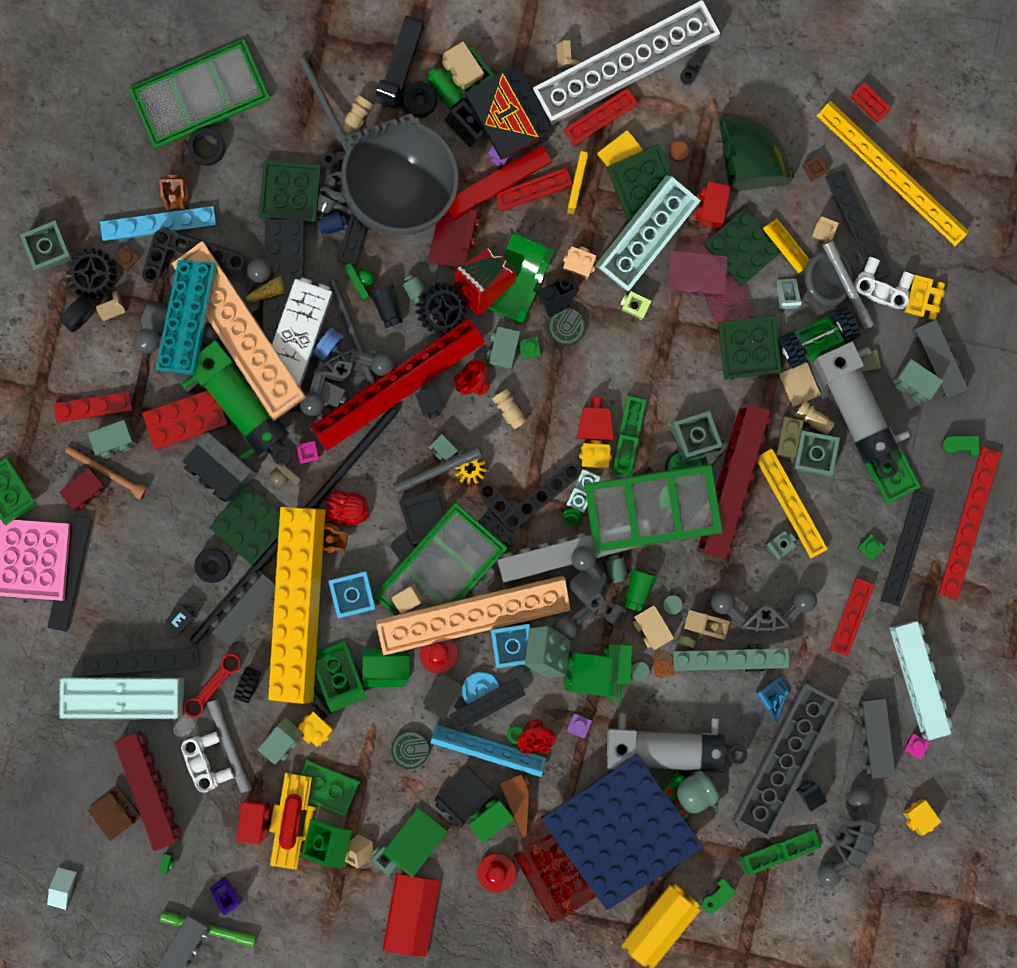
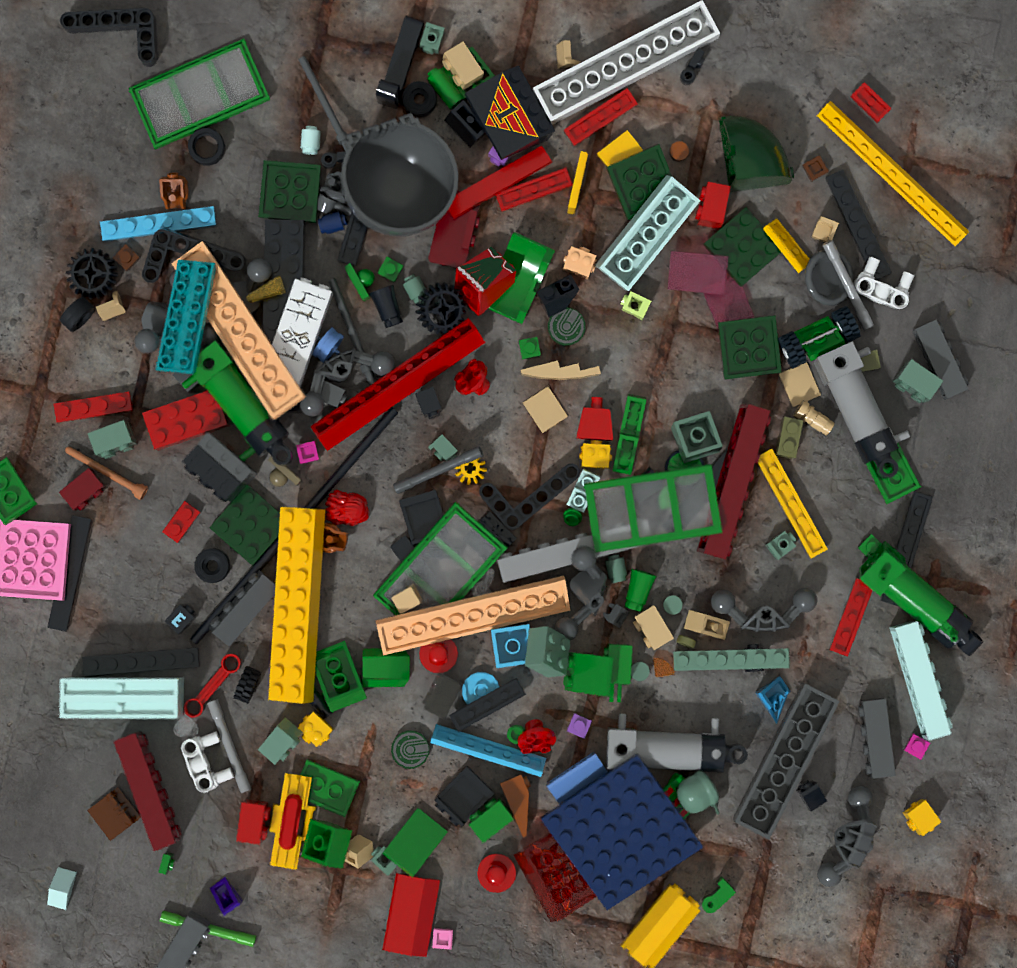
sand green brick [20,221,73,273] -> none
medium azure brick [329,572,376,618] -> none
tan axle [341,95,374,134] -> none
sand green brick [486,327,520,371] -> none
tan axle [492,389,526,429] -> none
green slope [739,829,821,875] -> none
light aqua slope [777,279,801,309] -> none
sand green brick [792,431,840,477] -> none
yellow plate [904,275,945,321] -> none
red plate [938,447,1001,599] -> none
green leg [941,436,979,456] -> none
none -> black beam [60,8,158,67]
none -> red plate [162,501,201,543]
none -> light aqua brick [301,126,321,155]
none -> green plate [378,257,404,283]
none -> sand green brick [420,22,445,54]
none -> bright pink tile [432,928,453,949]
none -> tan slope [521,361,601,380]
none -> tan window [523,387,568,433]
none -> medium blue slope [546,752,607,804]
none -> green piece [859,541,983,656]

